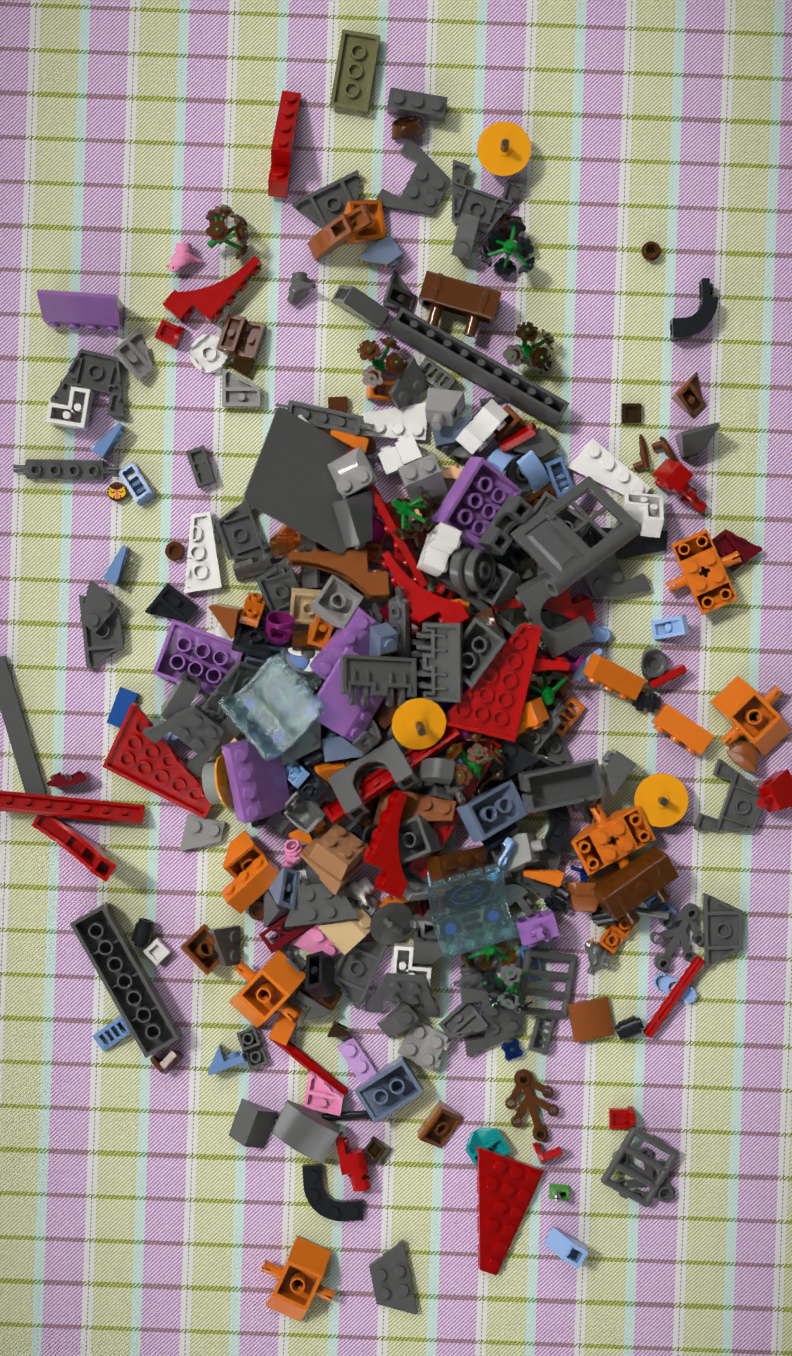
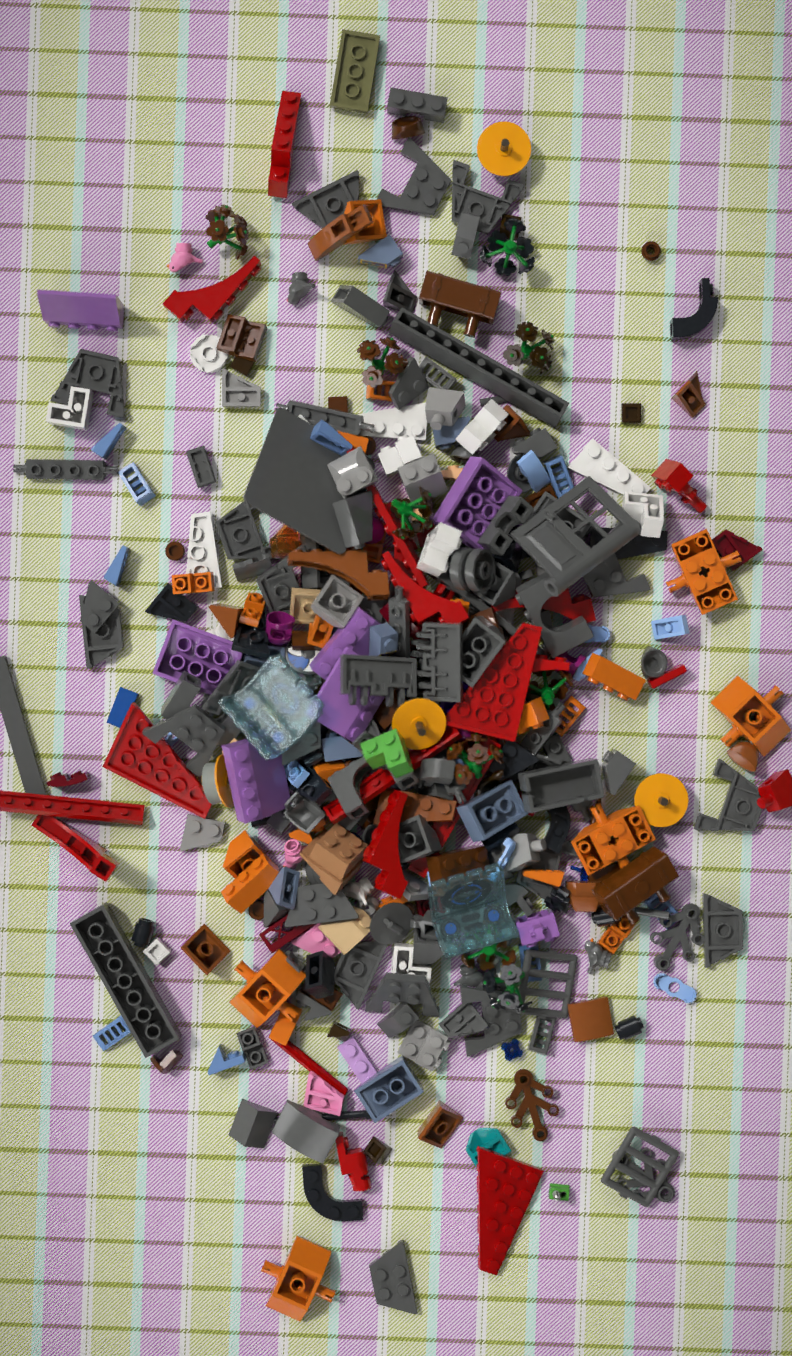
tile [107,482,128,502] -> none
light grey wing [112,328,154,381] -> none
red tile [155,319,185,349] -> none
dark grey wing [208,925,240,966] -> none
light blue slope [487,446,517,473] -> none
red tile [500,422,537,453] -> none
red tile [532,1142,563,1164] -> none
light blue slope [544,1226,588,1269] -> none
red tile [609,1106,636,1130] -> none
black piece [632,692,660,713] -> none
reddish brown bar [633,434,649,471] -> none
red axle [643,956,705,1038] -> none
reddish brown bar [651,436,678,462] -> none
orange brick [651,703,714,756] -> none
dark grey slope [675,422,720,461] -> none
none -> orange slope [171,572,215,594]
none -> medium blue slope [310,420,353,456]
none -> bright green brick [360,729,414,778]

